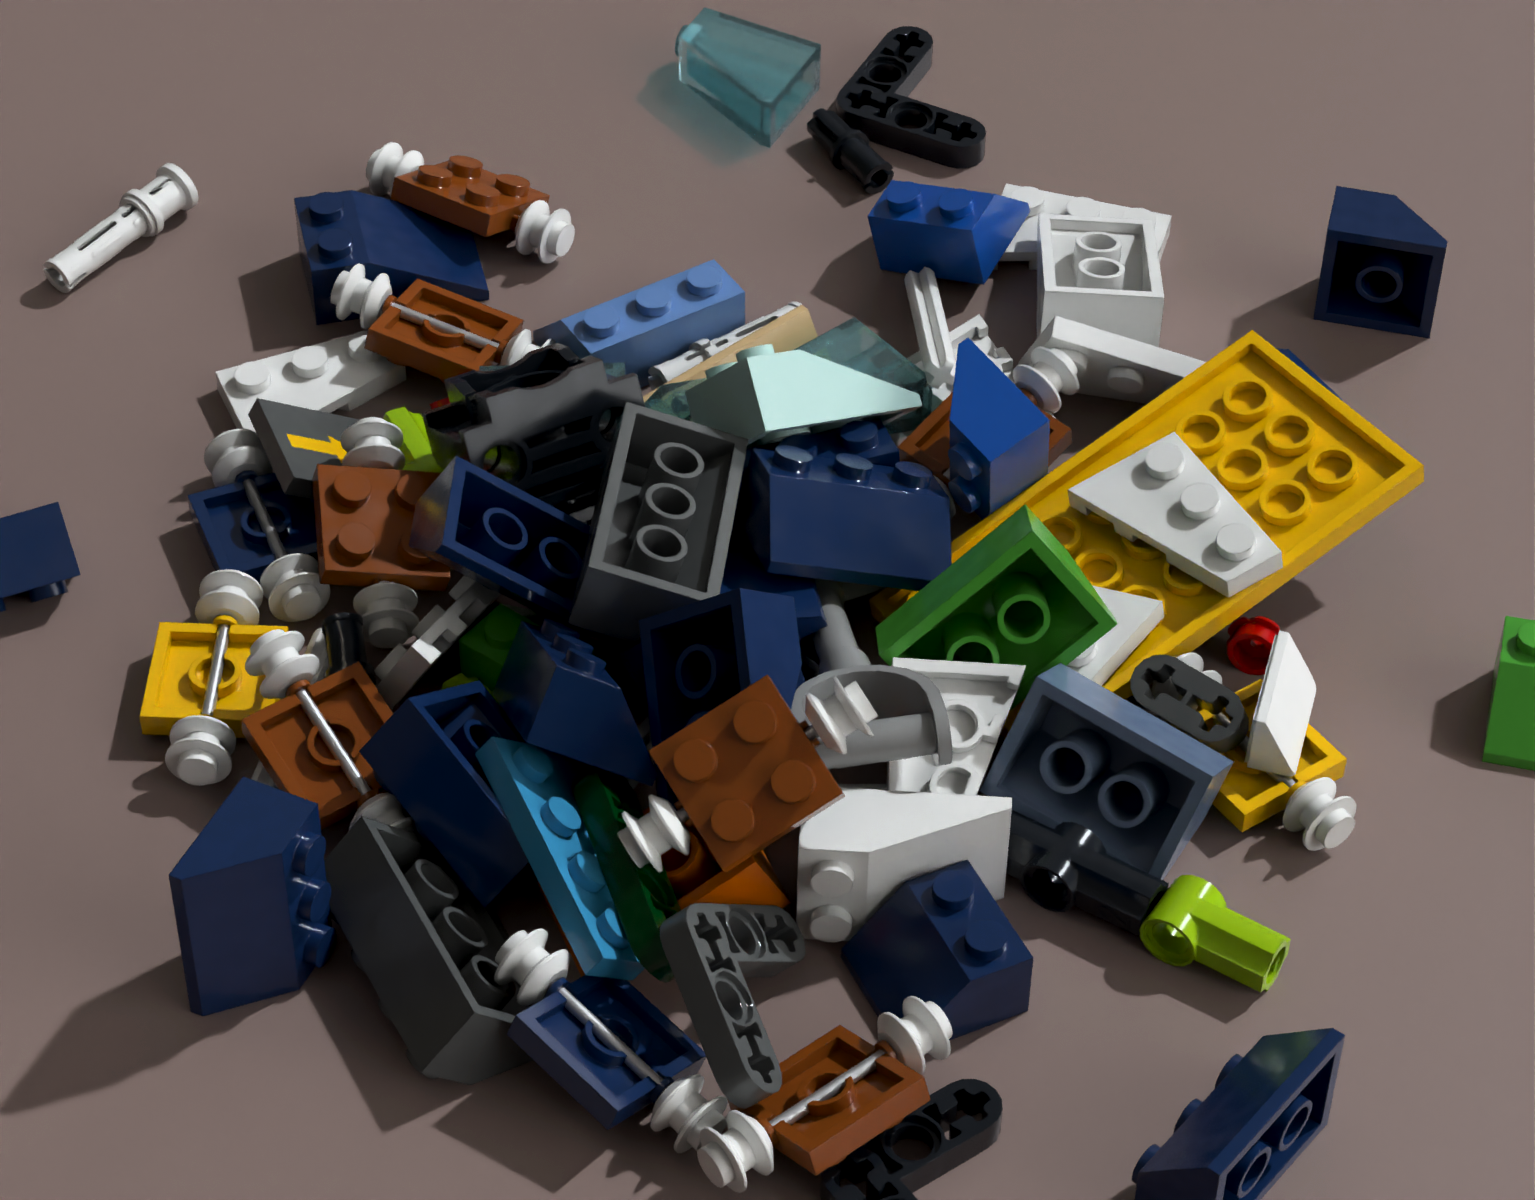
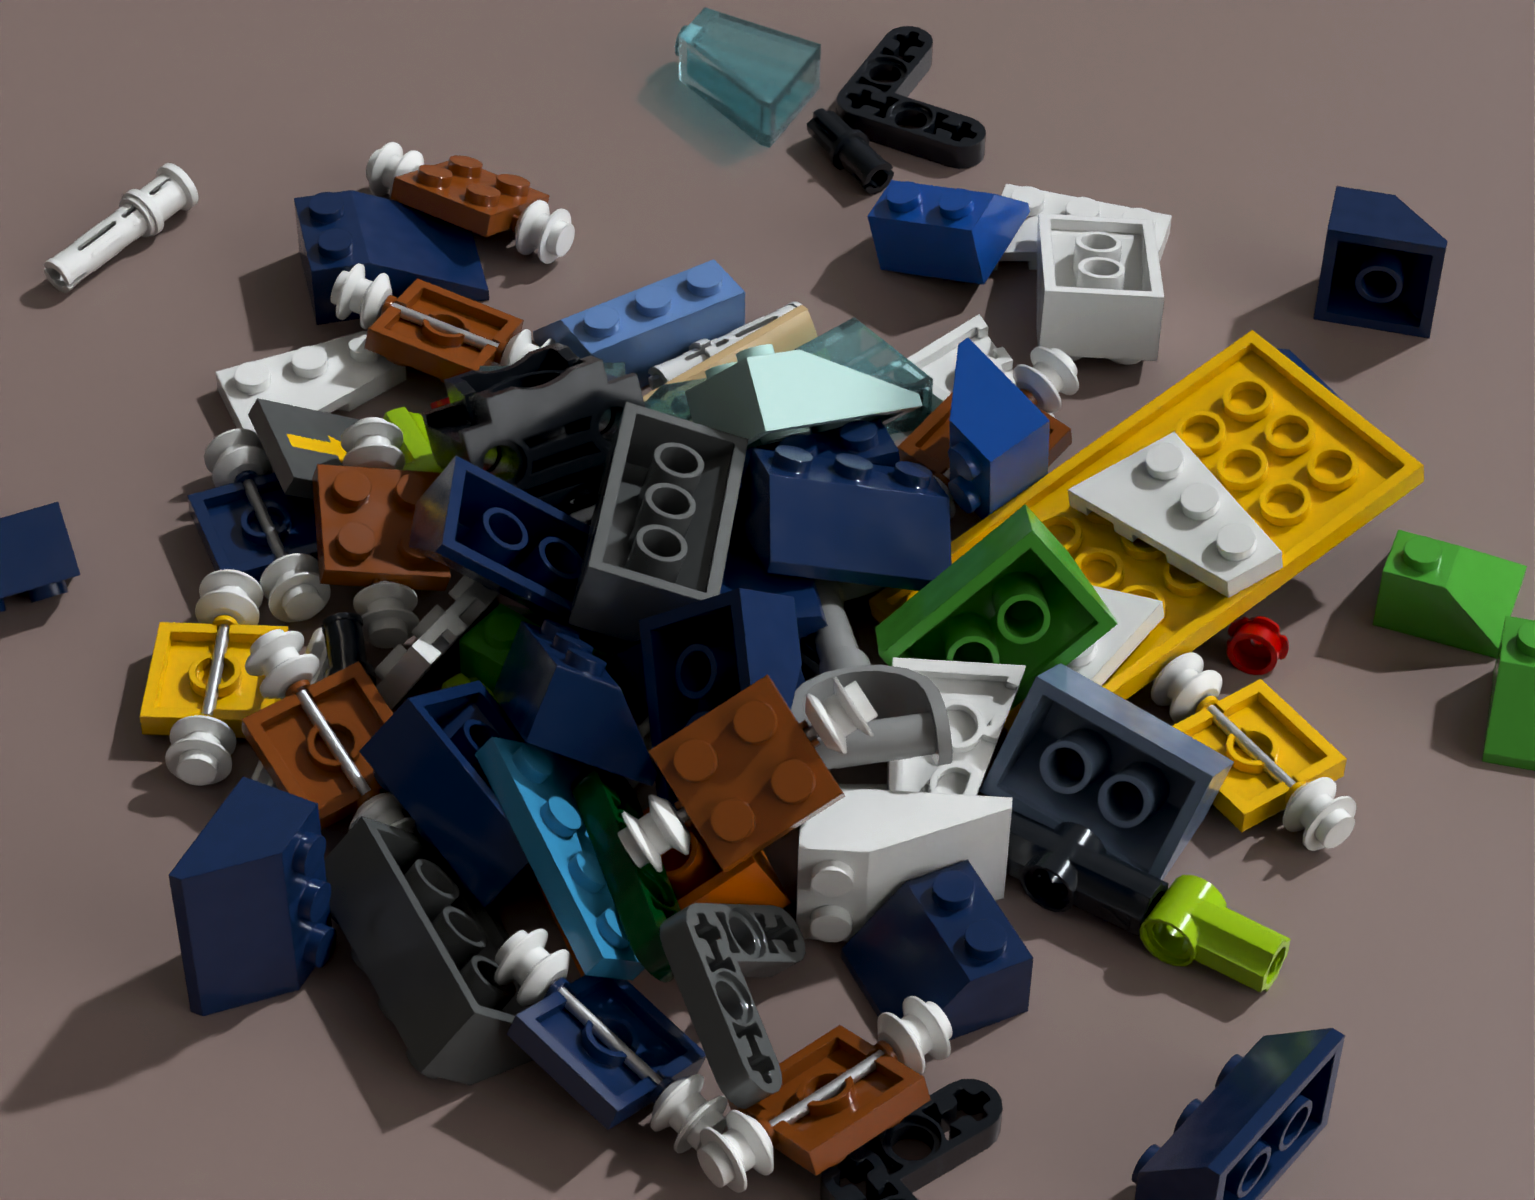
white axle [904,267,956,389] -> none
white wing [1018,315,1206,404] -> none
dark grey beam [1130,654,1249,753] -> none
white slope [1244,630,1316,777] -> none
none -> bright green slope [1373,530,1527,658]

